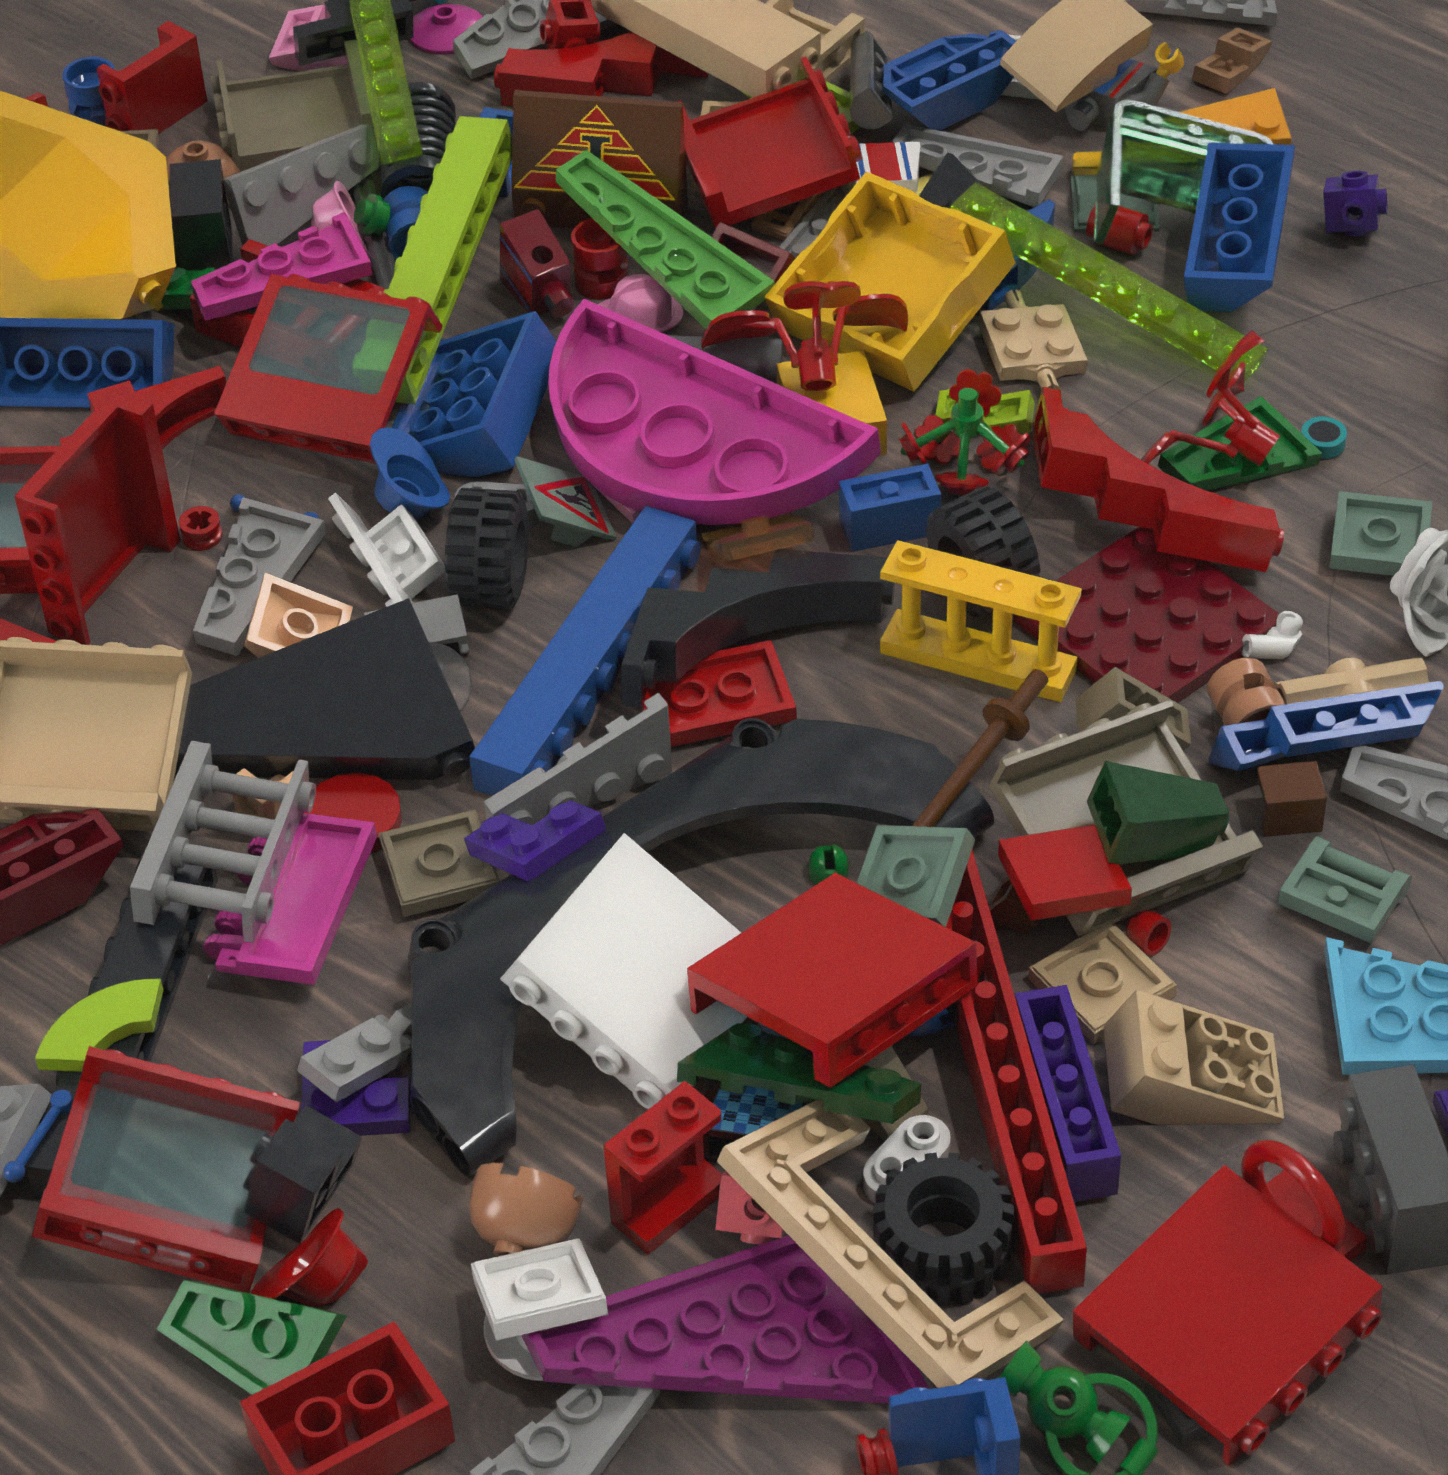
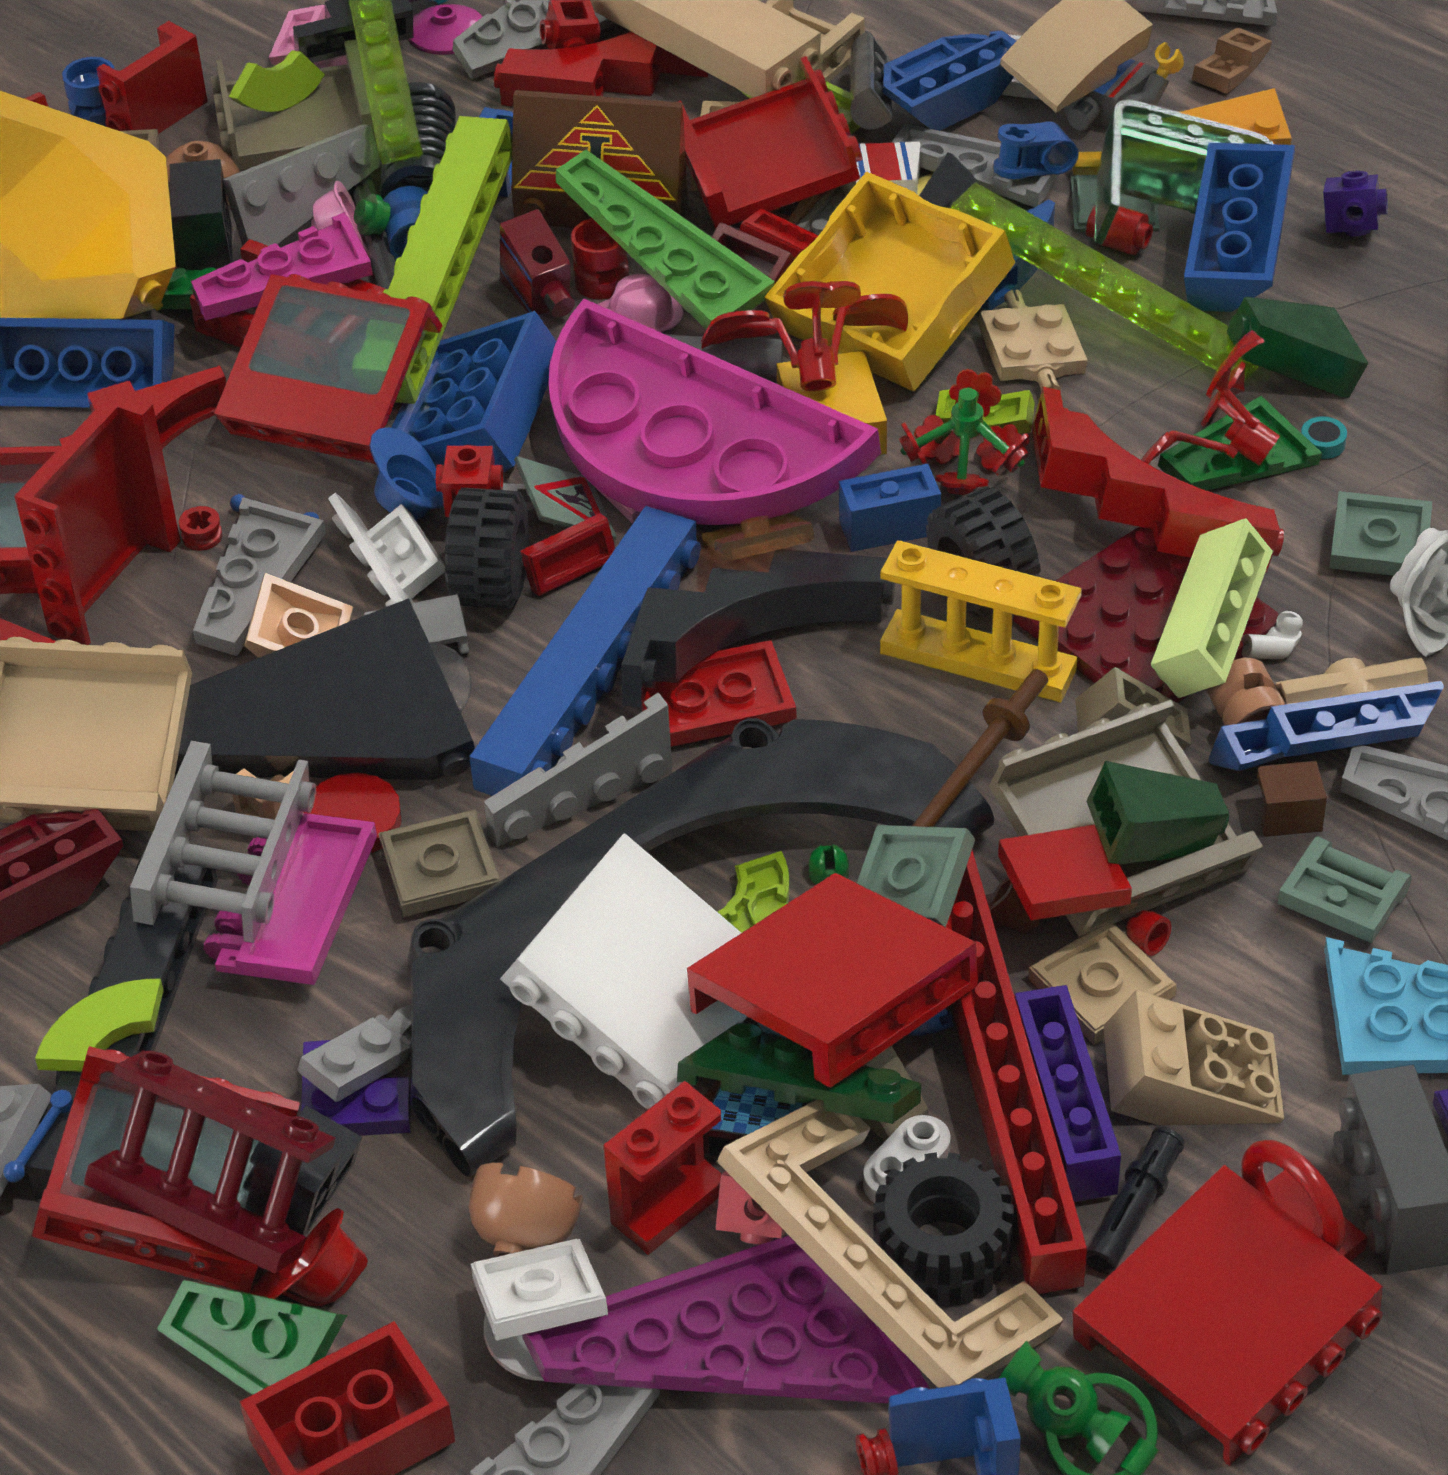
dark purple plate [464,800,606,882] -> none
none -> dark red fence [83,1051,336,1274]
none -> lime tile [228,50,325,112]
none -> red brick [436,445,503,517]
none -> red tile [520,513,615,596]
none -> lime tile [717,851,790,933]
none -> red plate [739,208,818,259]
none -> blue piece [993,121,1079,179]
none -> black pin [1086,1127,1185,1274]
none -> yellowish green brick [1151,518,1273,698]
none -> dark green slope [1226,297,1368,398]

